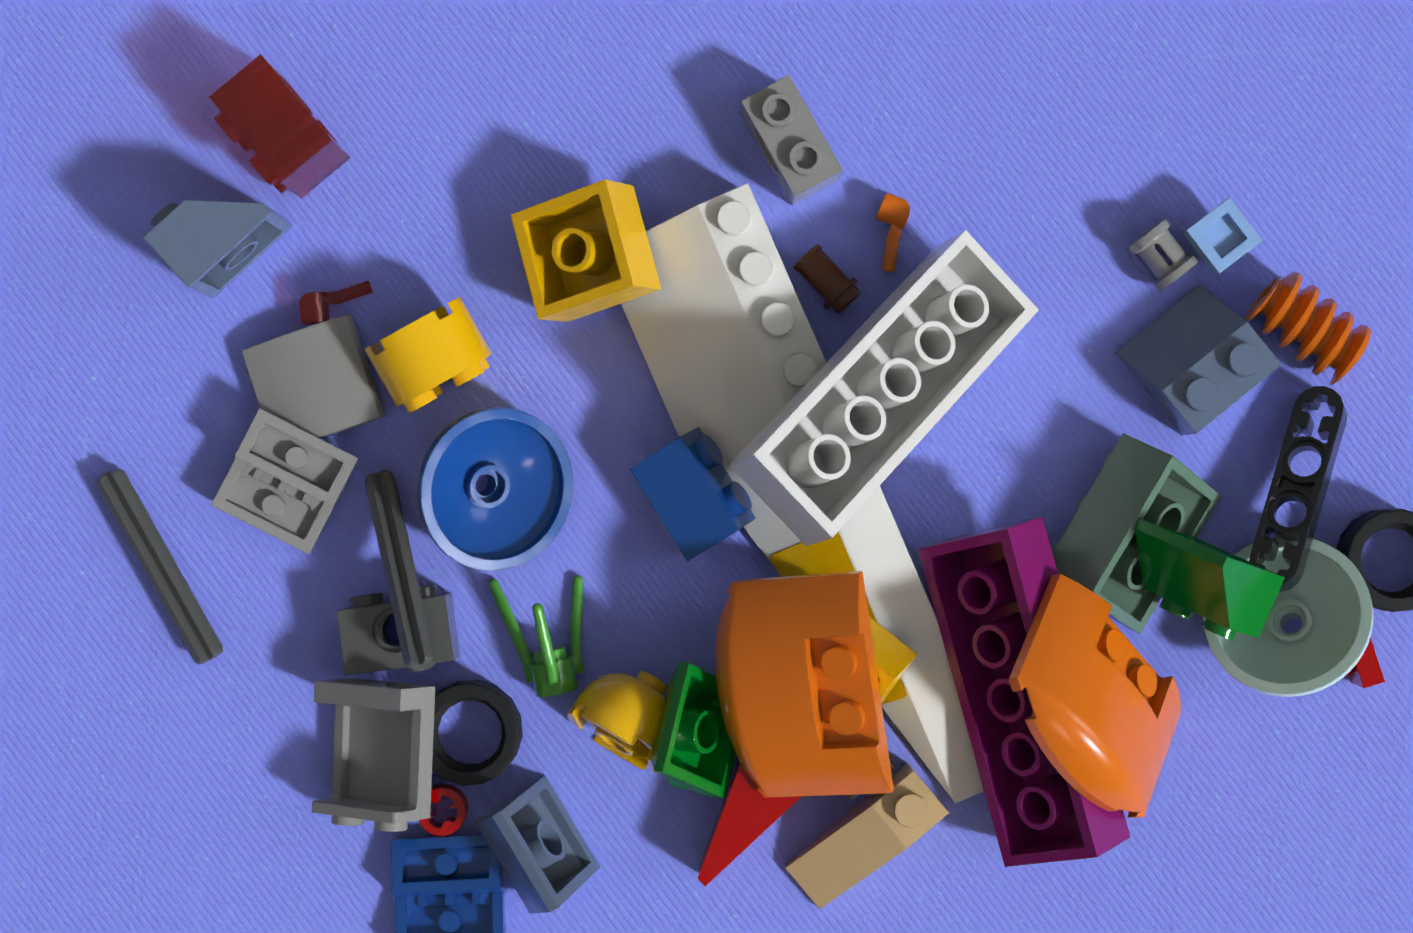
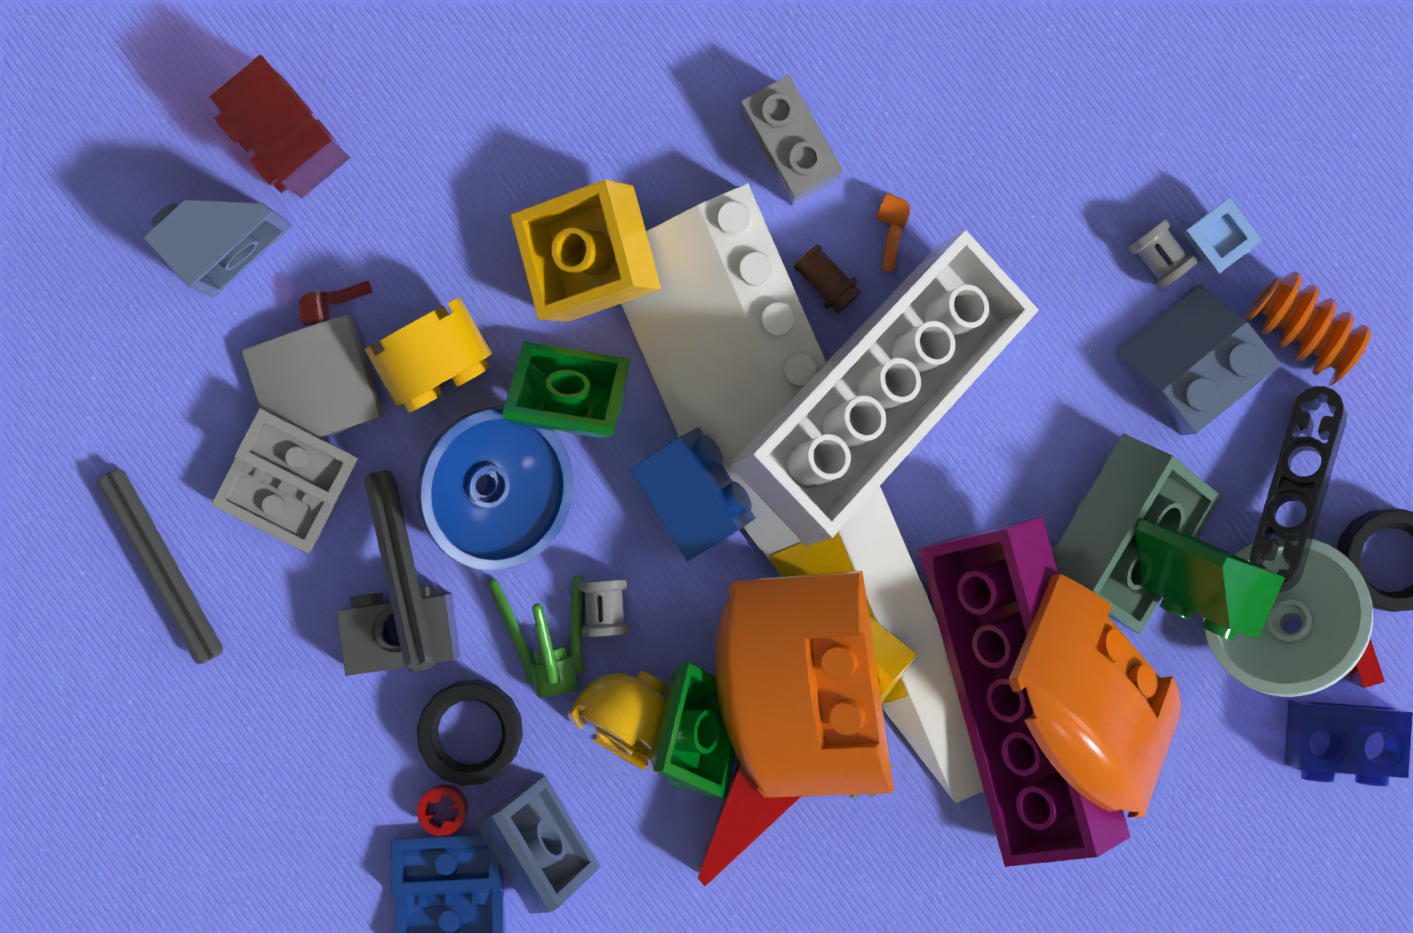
light grey panel [312,678,435,832] -> none
tan slope [785,763,949,909] -> none
none -> green slope [503,341,630,439]
none -> light grey bush [579,579,630,637]
none -> clear blue brick [1284,699,1413,786]

